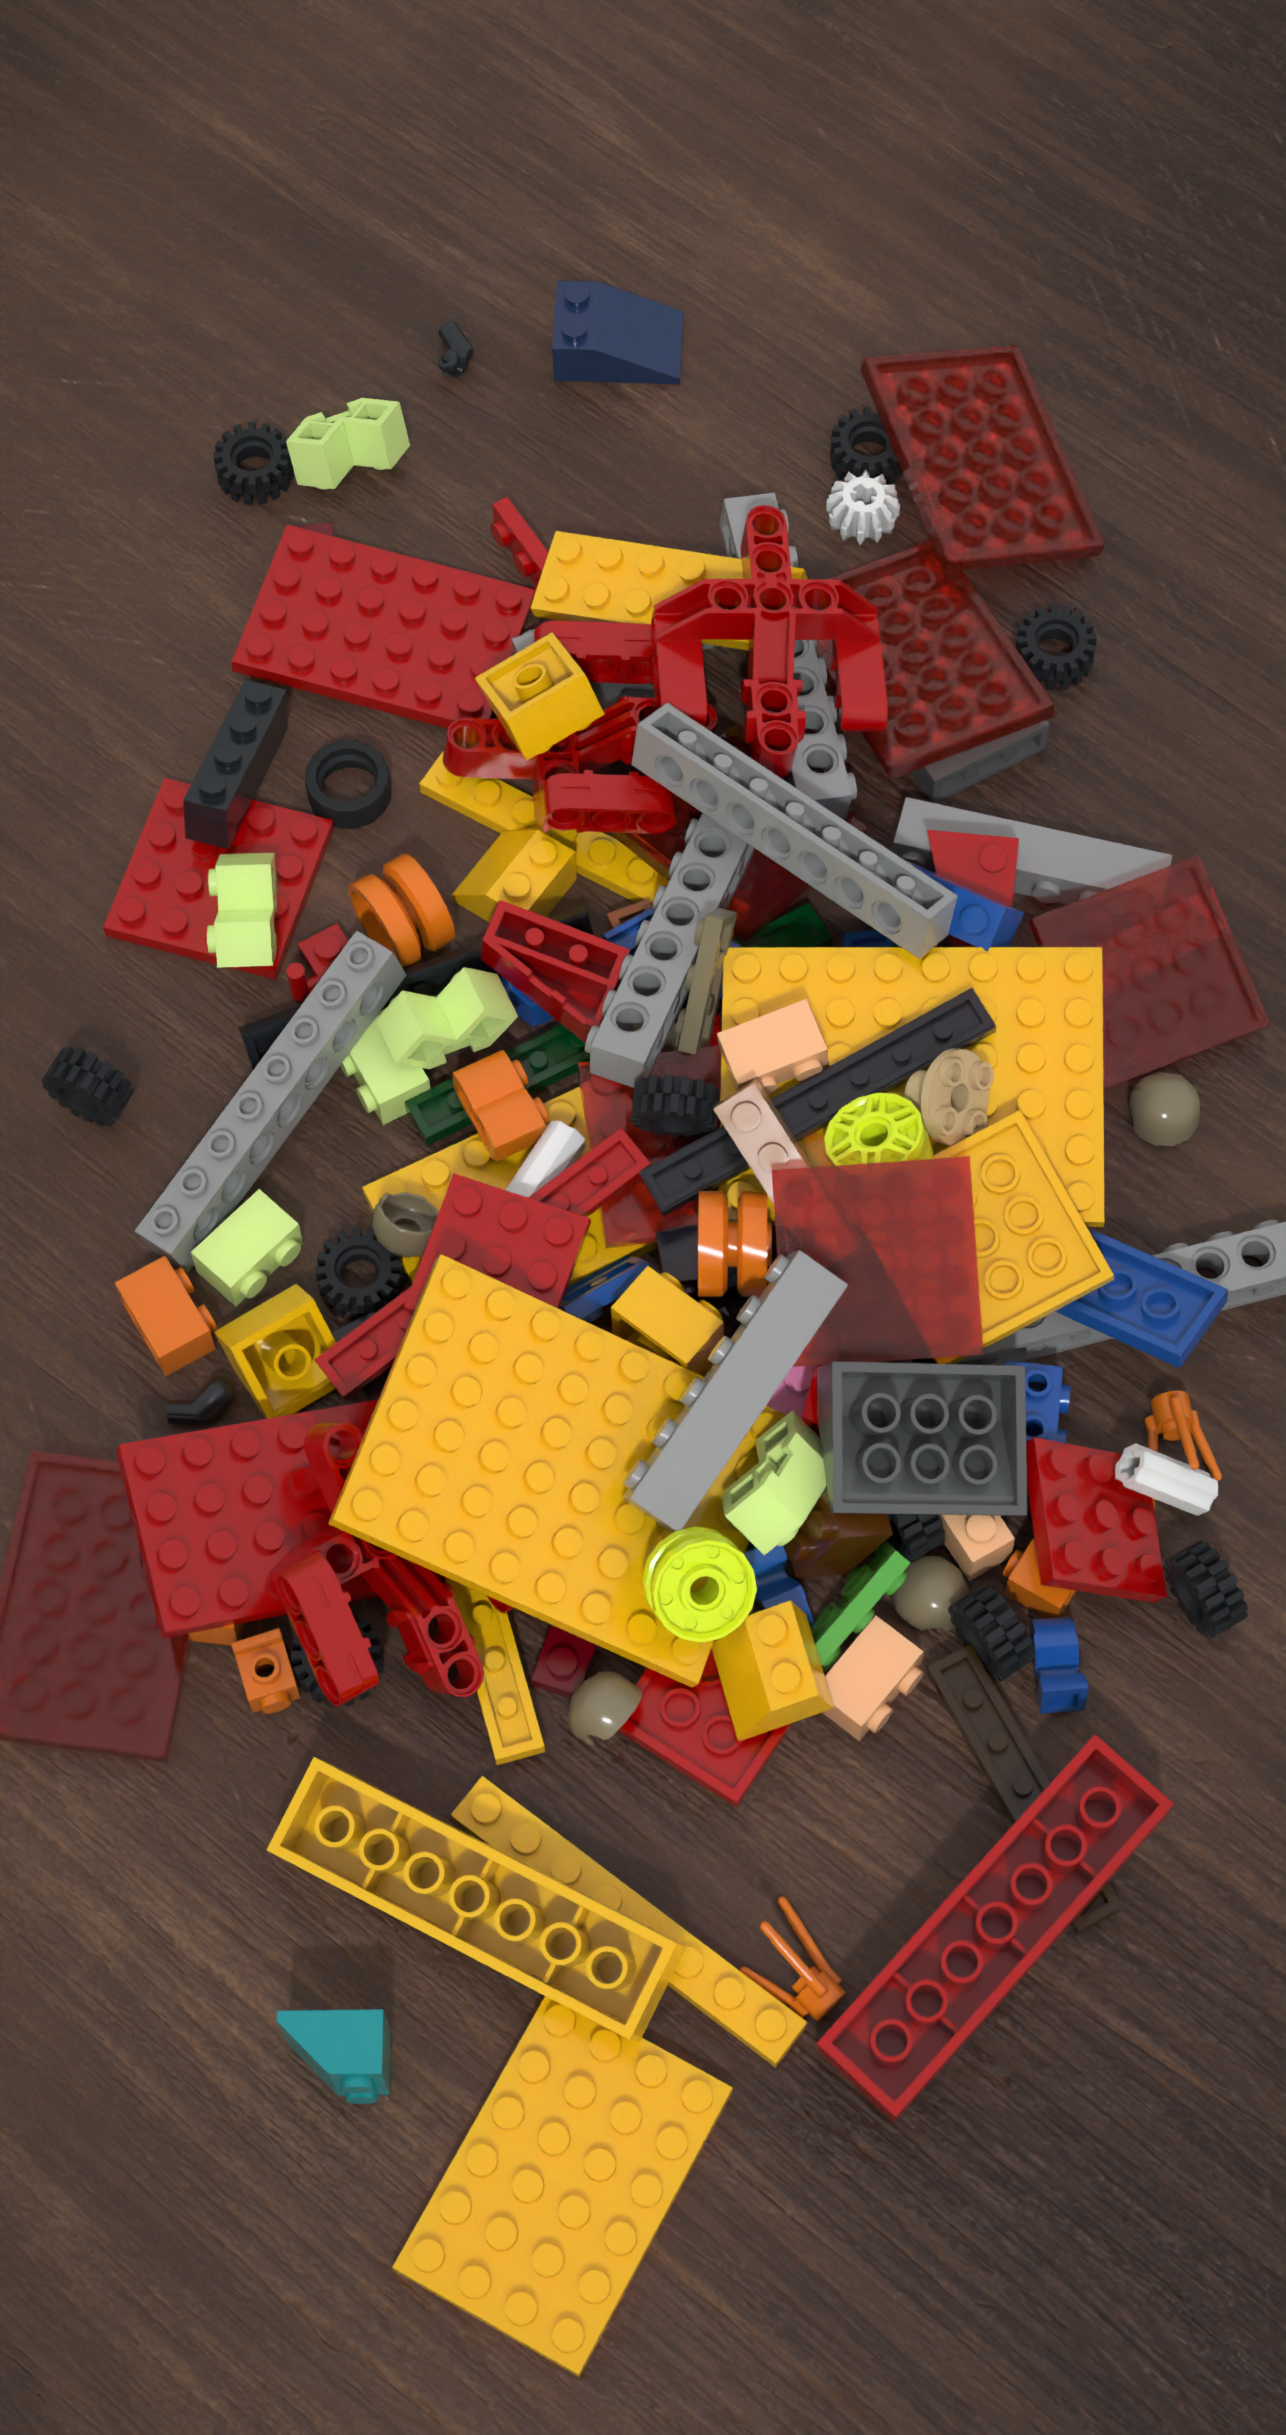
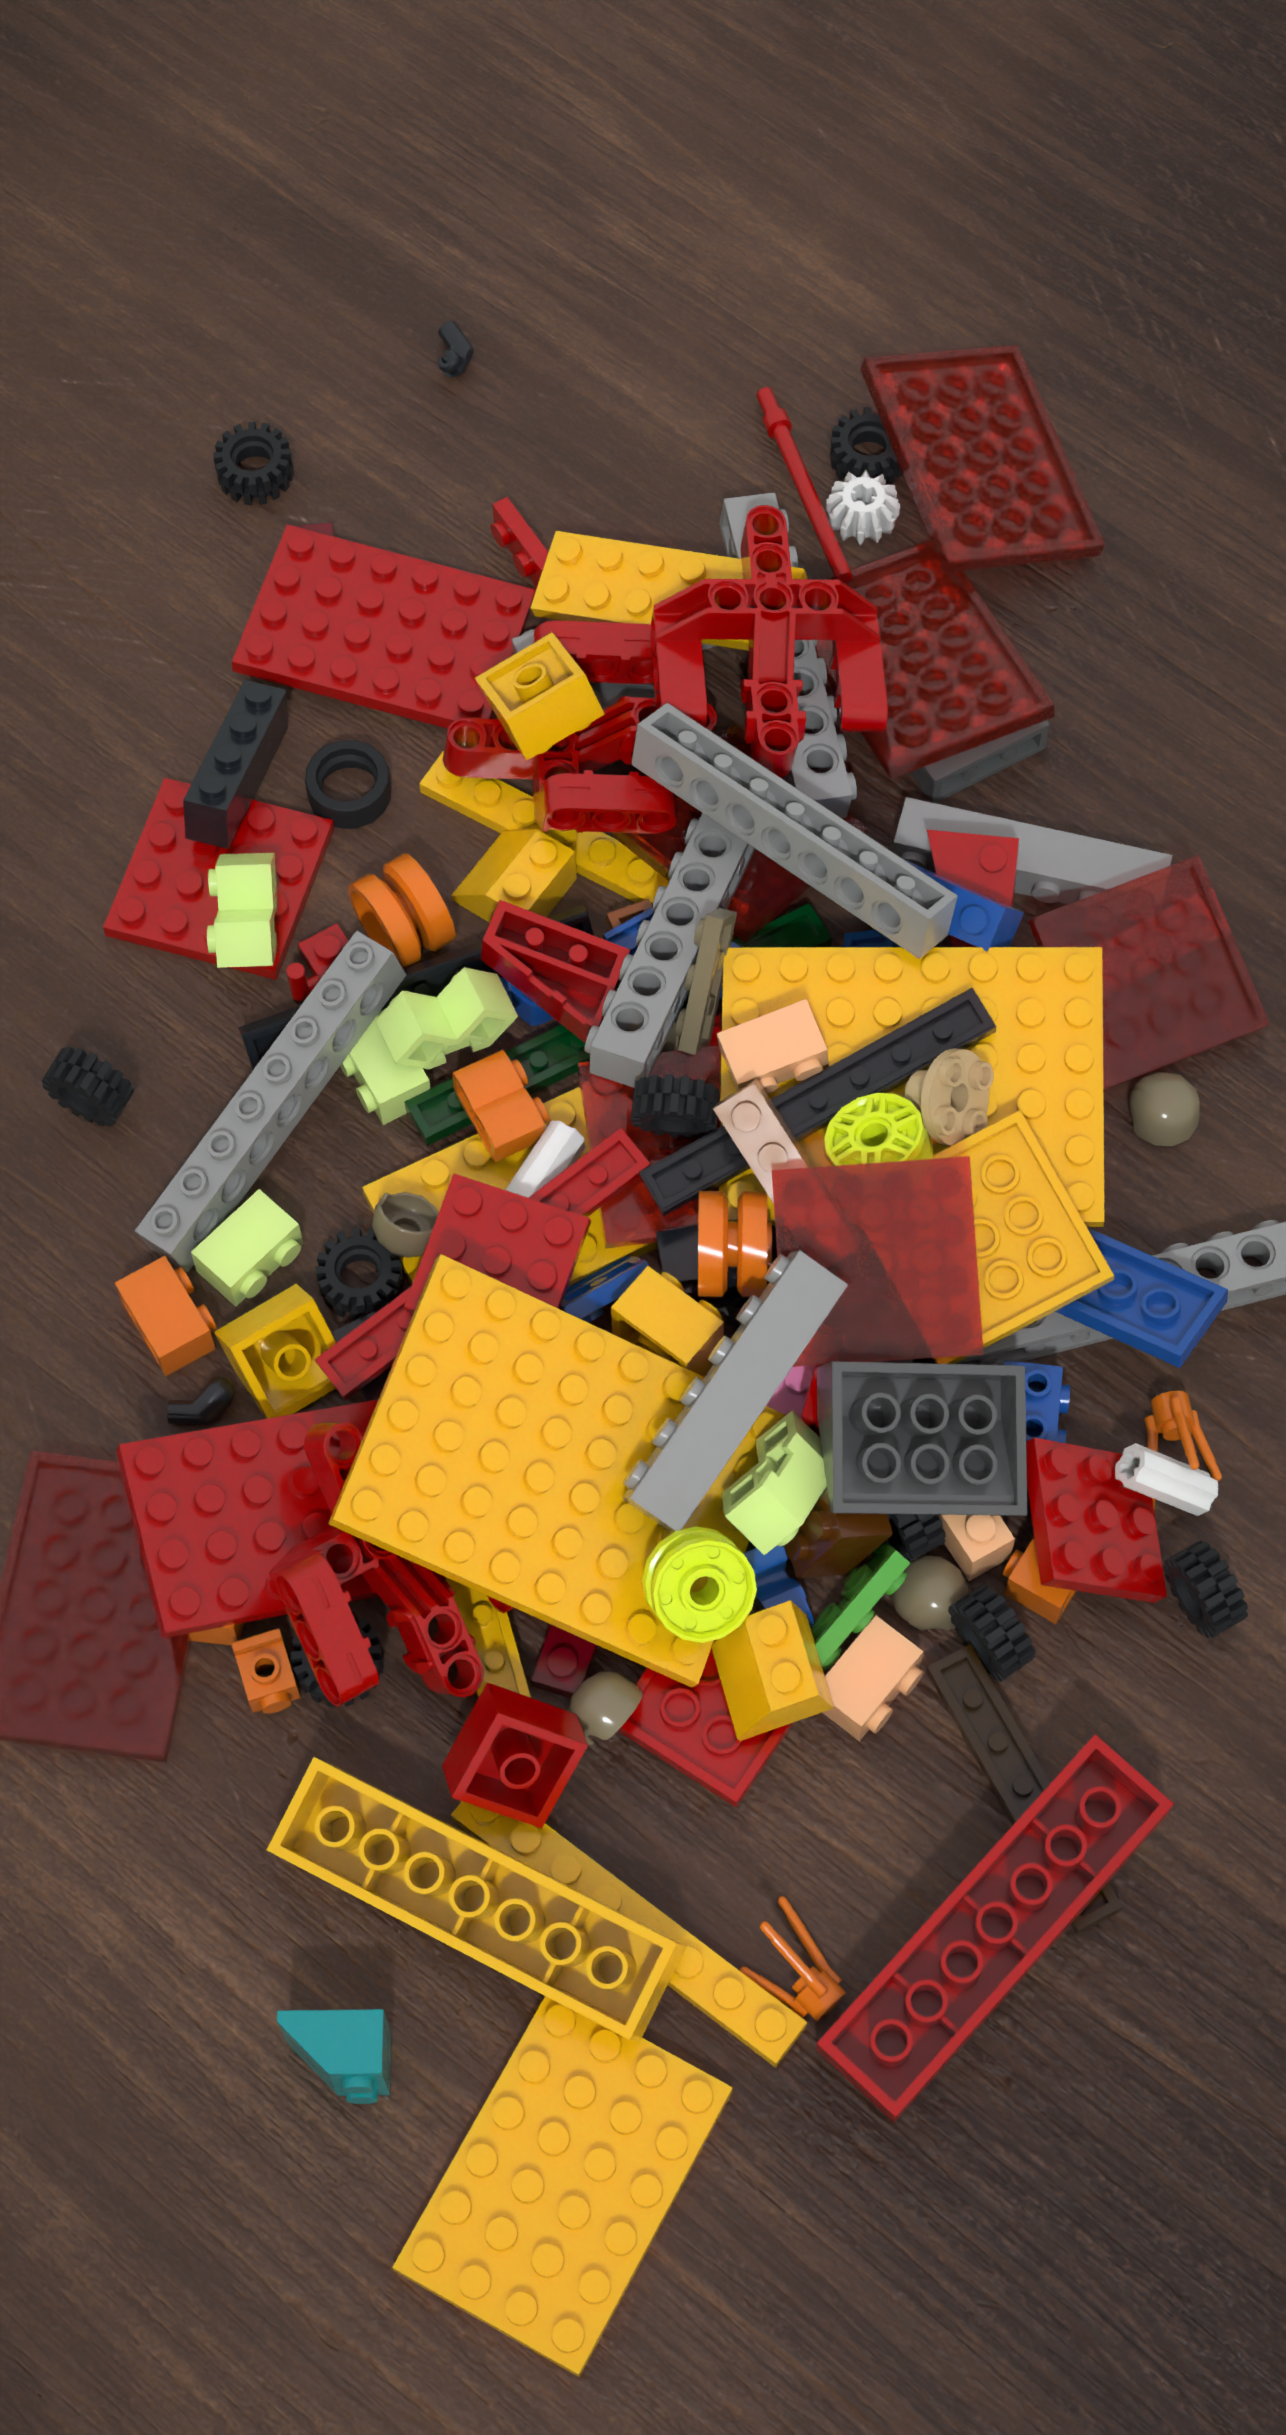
yellowish green brick [286,398,410,490] -> none
dark blue slope [552,281,684,384] -> none
black tyre [1014,604,1097,691] -> none
blue leg [1030,1616,1089,1714] -> none
none -> red brick [442,1682,588,1829]
none -> red bar [756,387,853,584]

